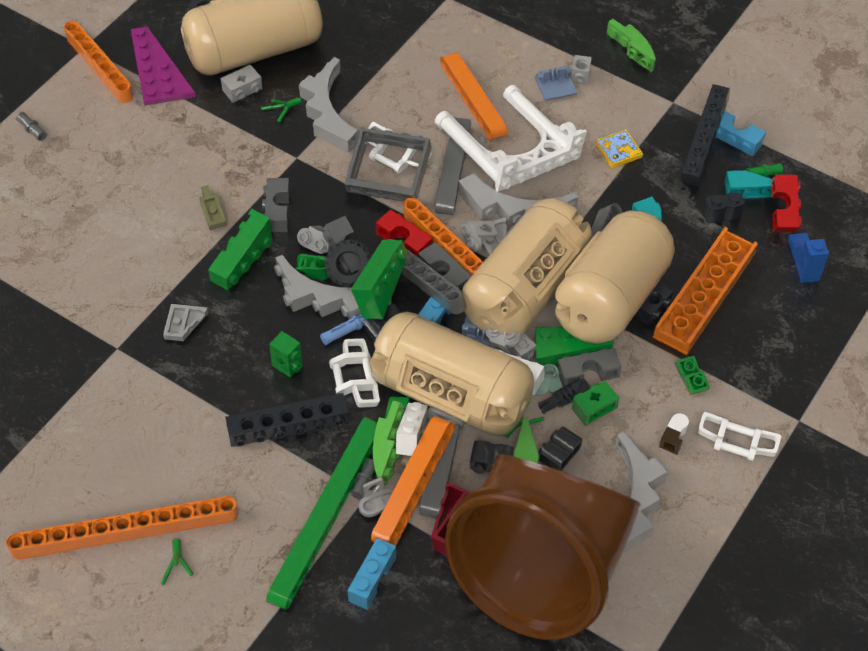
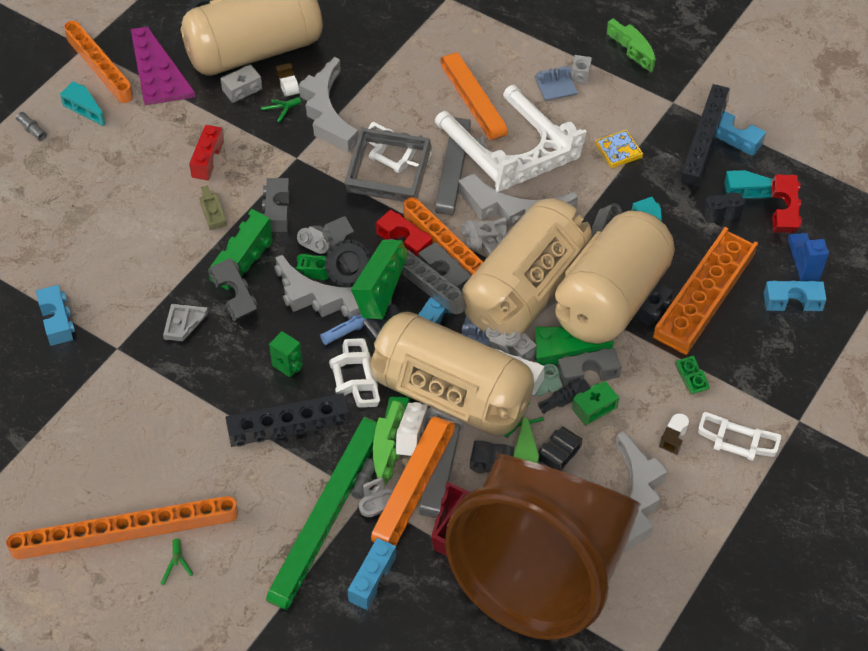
green pin [746,163,783,178] -> none
none -> dark azure arch [36,285,75,346]
none -> teal slope [60,81,105,126]
none -> red arch [189,124,224,181]
none -> dark grey arch [208,258,257,322]
none -> leg [276,63,299,97]
none -> dark azure arch [763,280,826,311]

